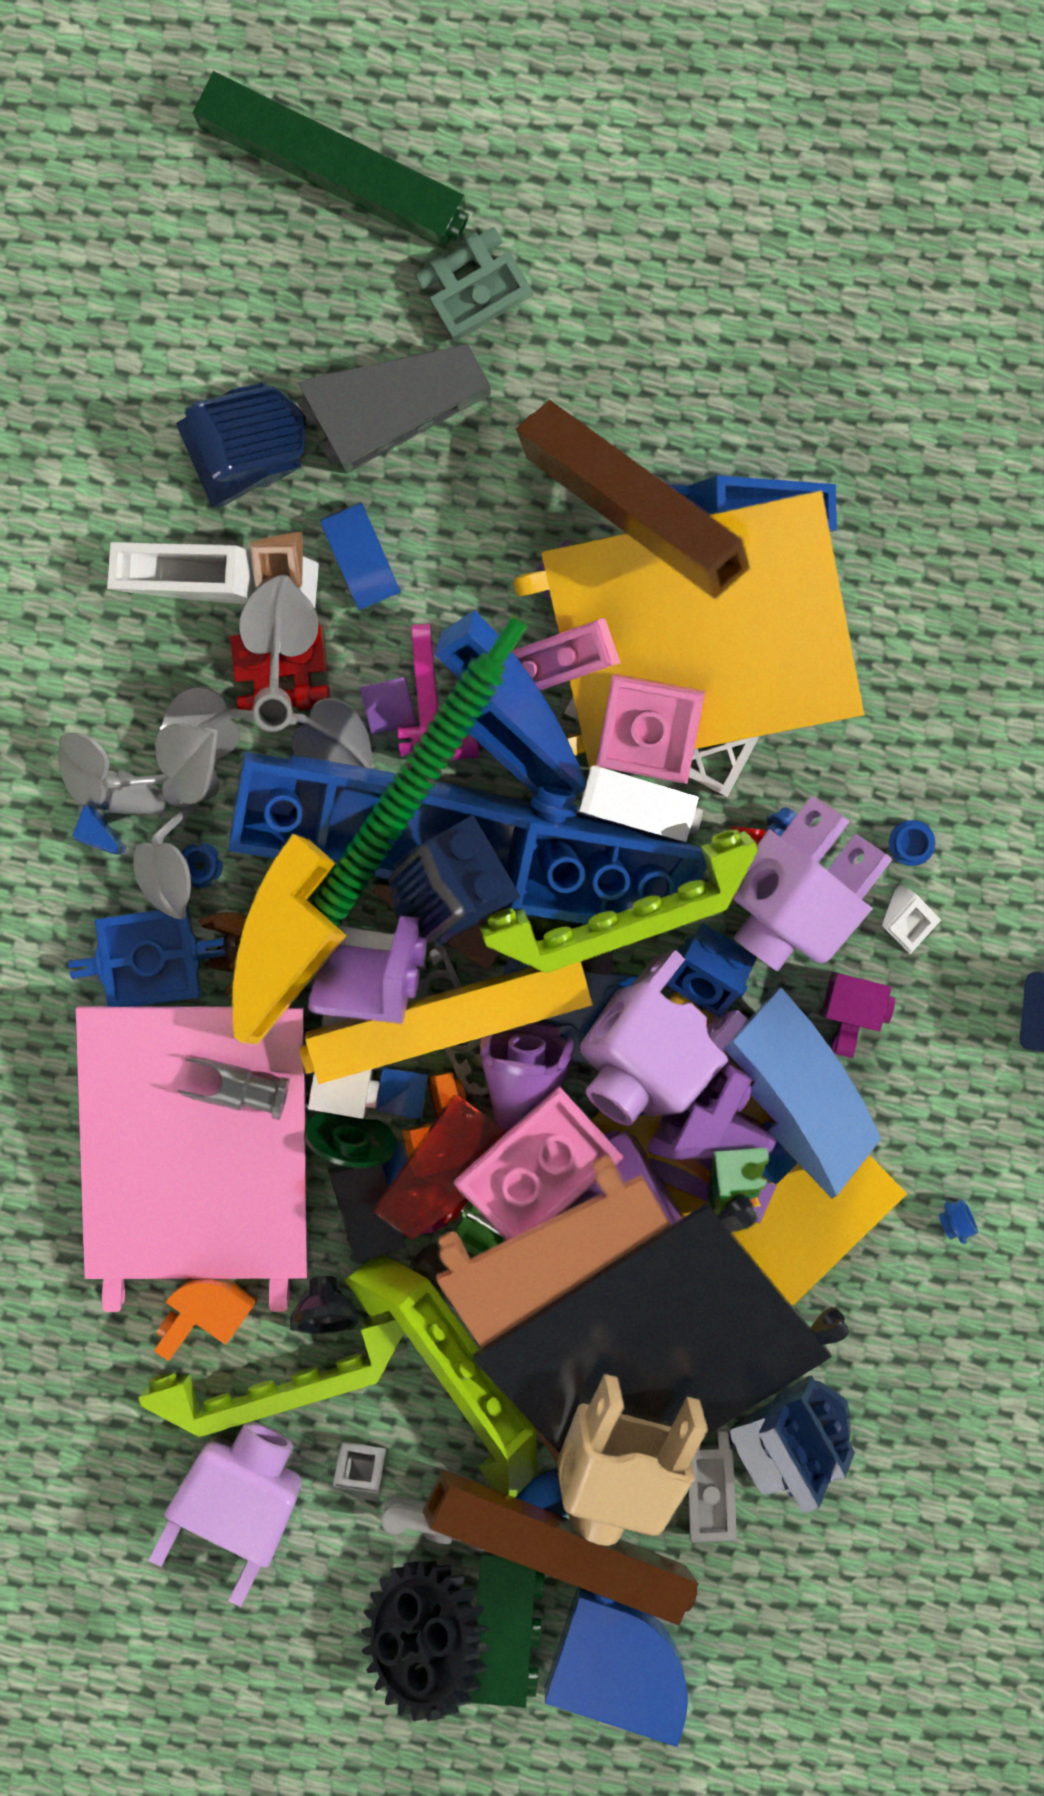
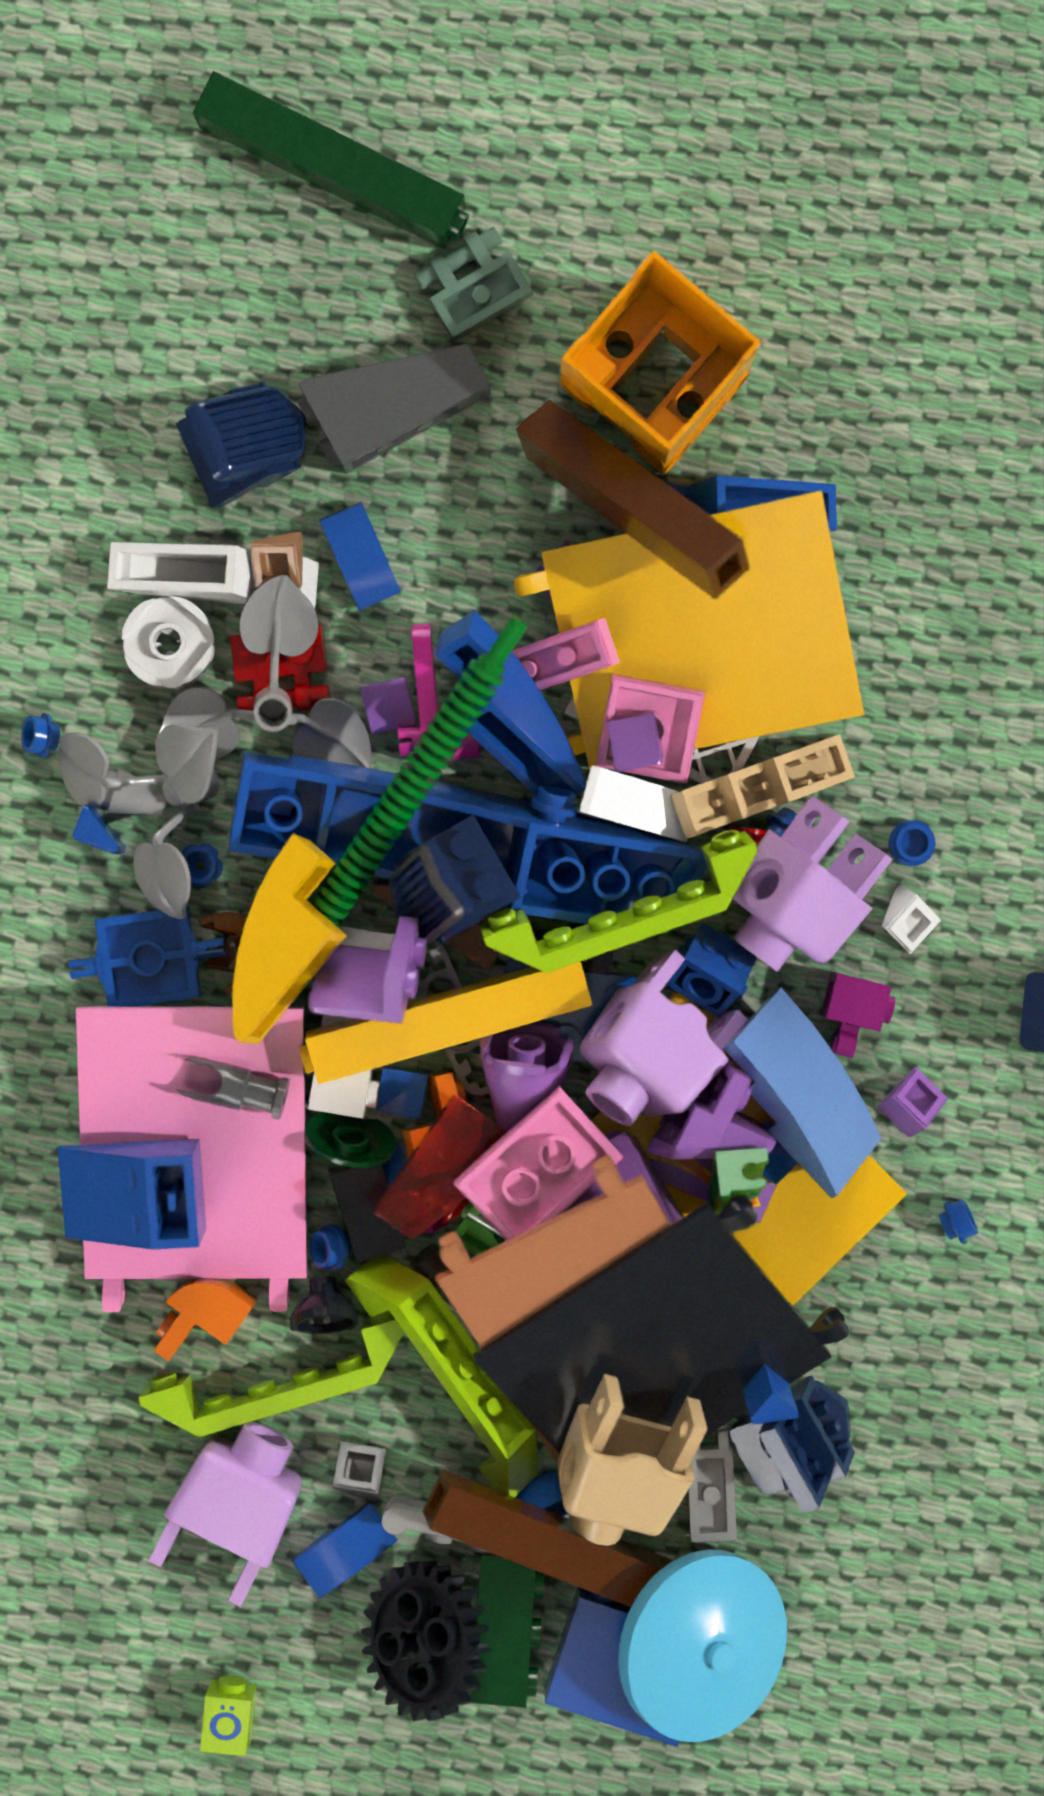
none -> blue plate [21,713,60,758]
none -> blue slope [57,1139,206,1250]
none -> white plate [122,596,217,690]
none -> lime brick [200,1675,257,1756]
none -> blue slope [291,1502,398,1598]
none -> blue plate [310,1224,351,1271]
none -> light orange piece [558,250,761,475]
none -> medium lavender slope [607,712,664,773]
none -> medium azure dish [618,1549,787,1742]
none -> tan slope [671,734,855,839]
none -> blue slope [743,1364,799,1424]
none -> medium lavender slope [877,1067,948,1137]

